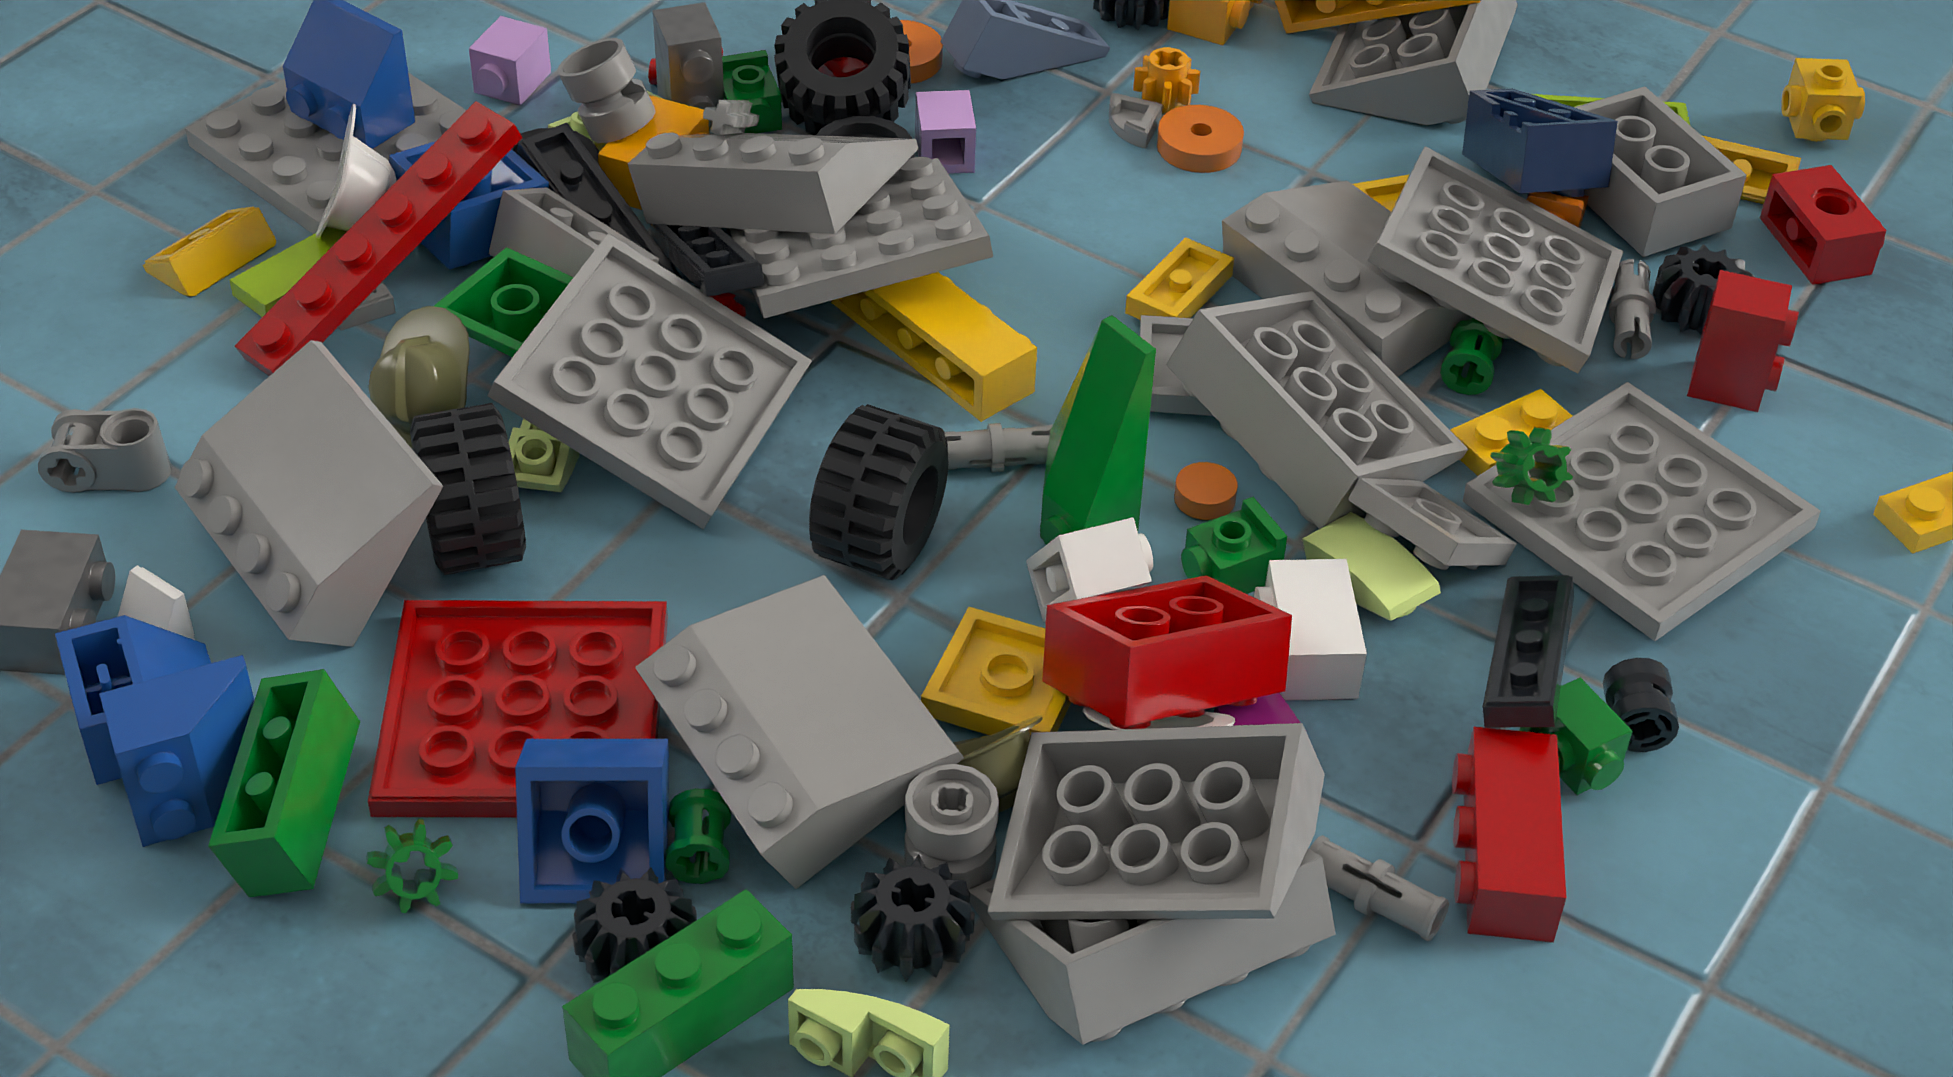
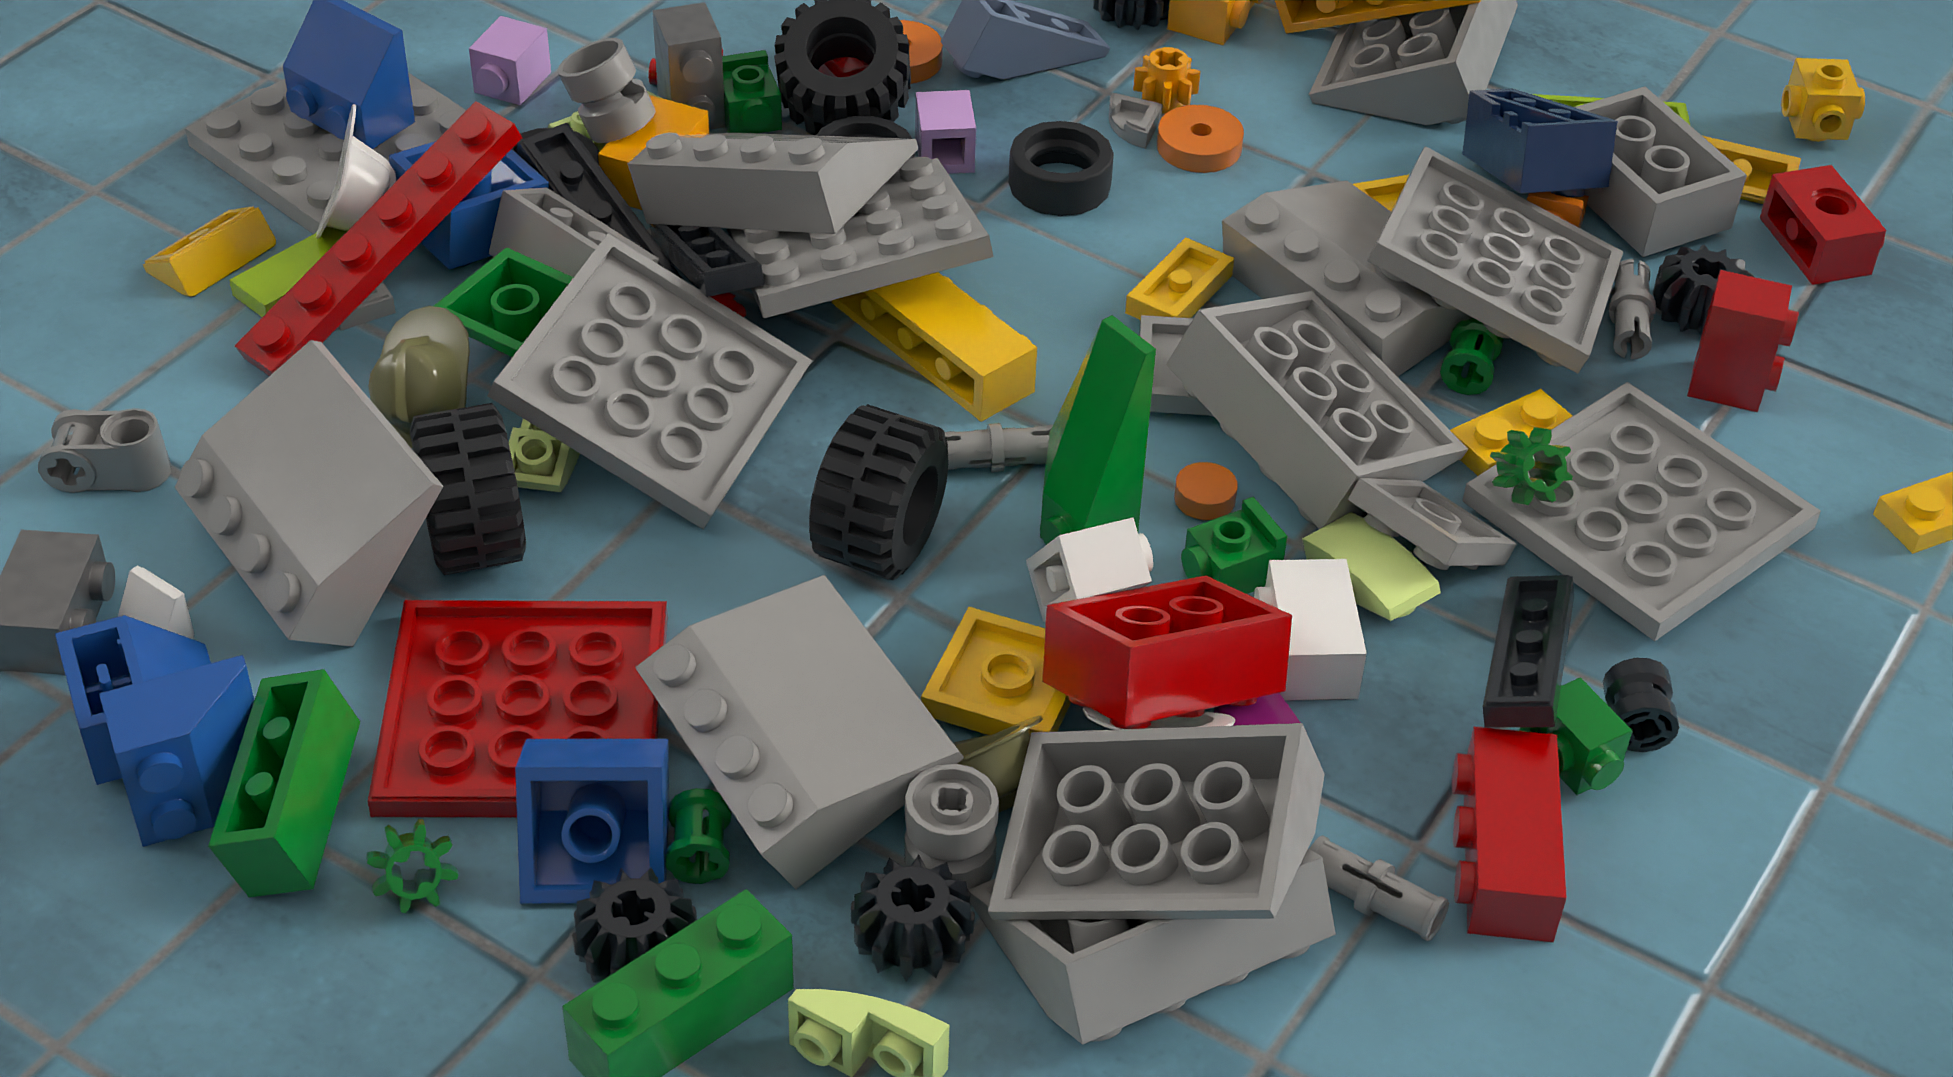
light grey axle [703,100,759,135] -> none
none -> black tyre [1008,121,1114,216]

